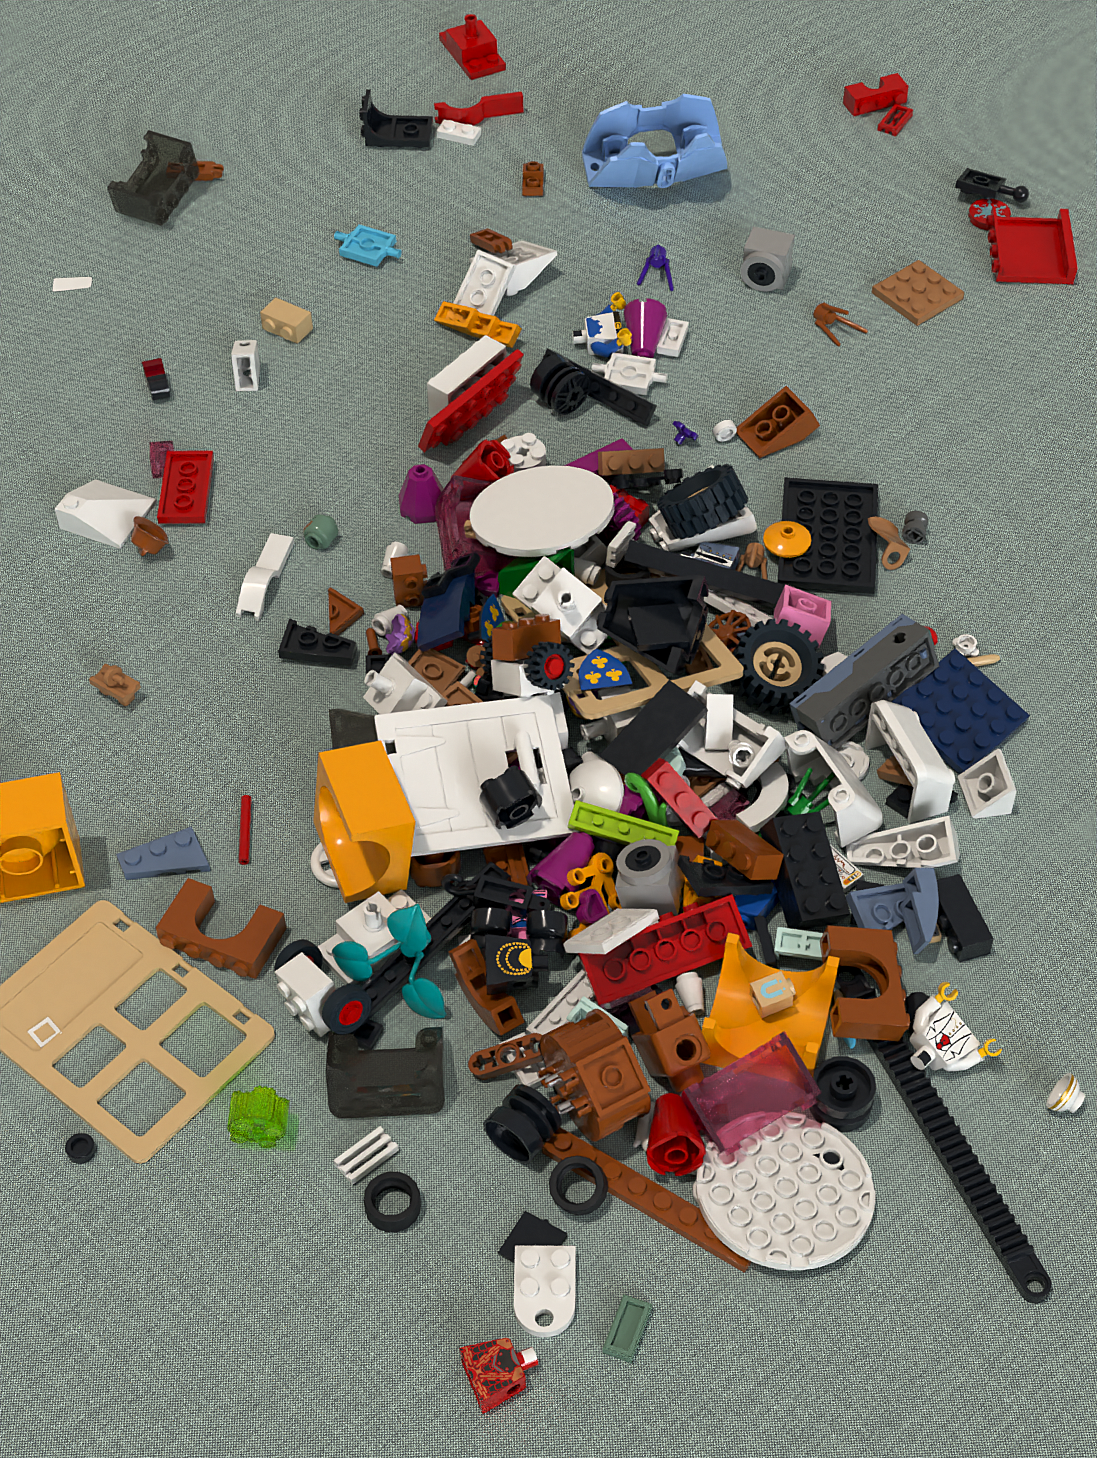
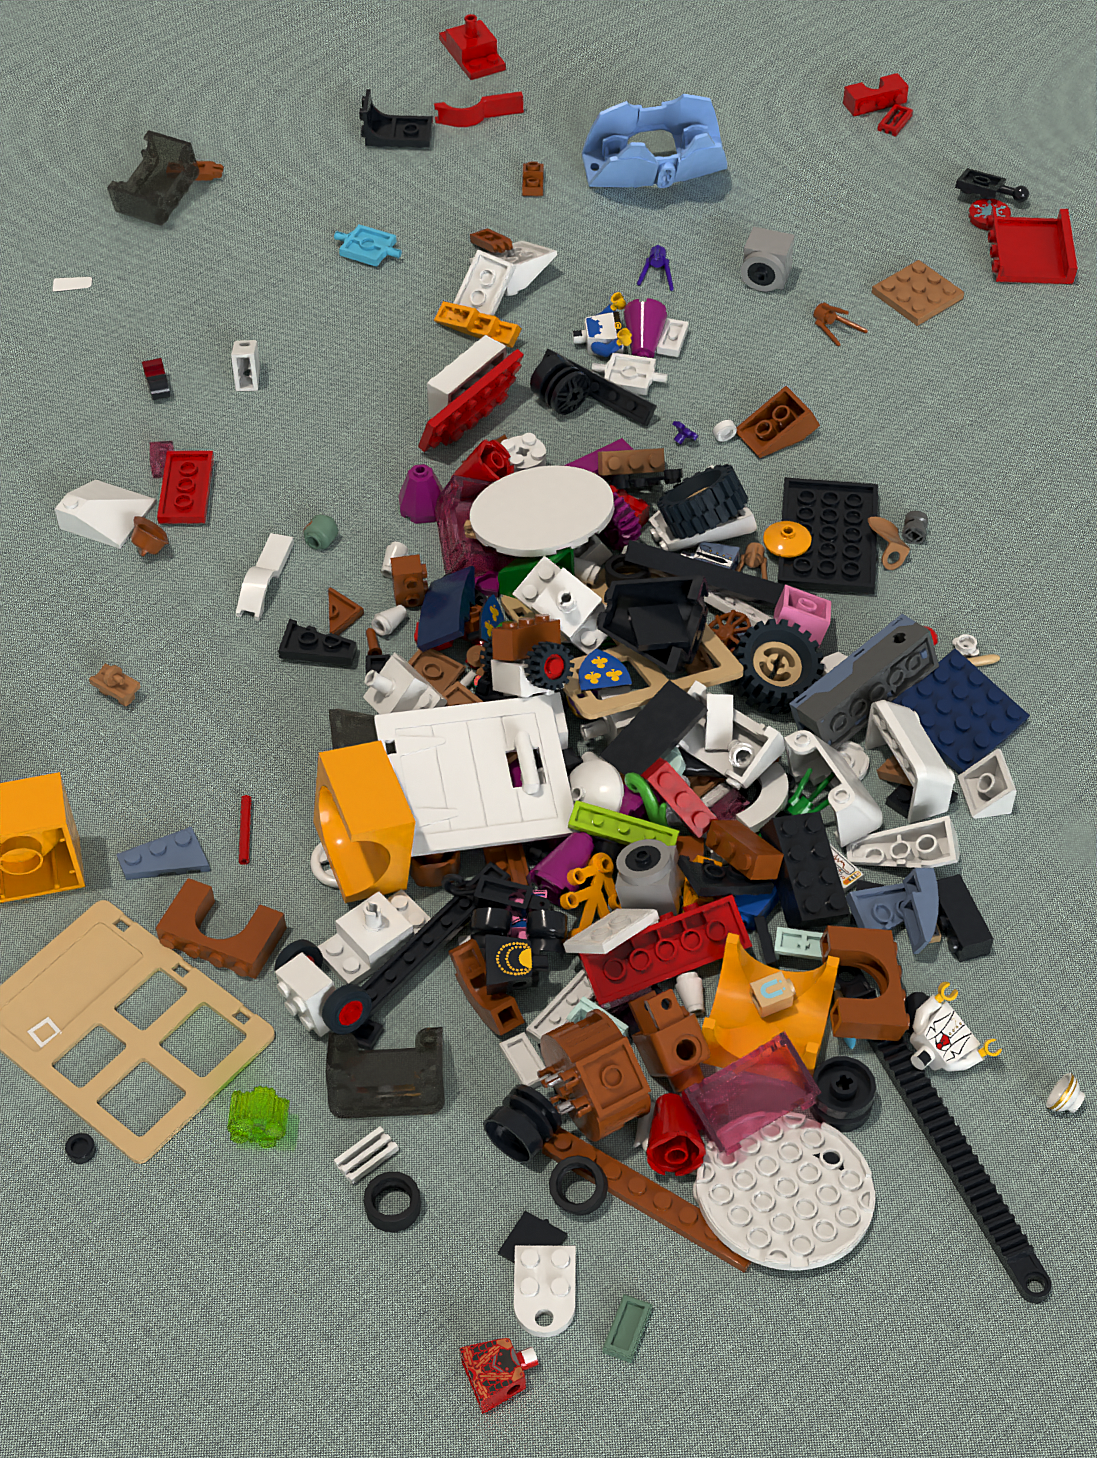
tan brick [260,297,313,344] -> none
teal plant [332,904,447,1019] -> none
medium lavender hair [386,614,415,655] -> none
black tile [421,552,481,599] -> none
white plate [437,119,481,146] -> none
dark orange beam [468,1033,543,1080] -> none
black brick [479,766,542,829] -> none
magenta tile [576,889,608,925] -> none
white tile [606,521,636,568] -> none

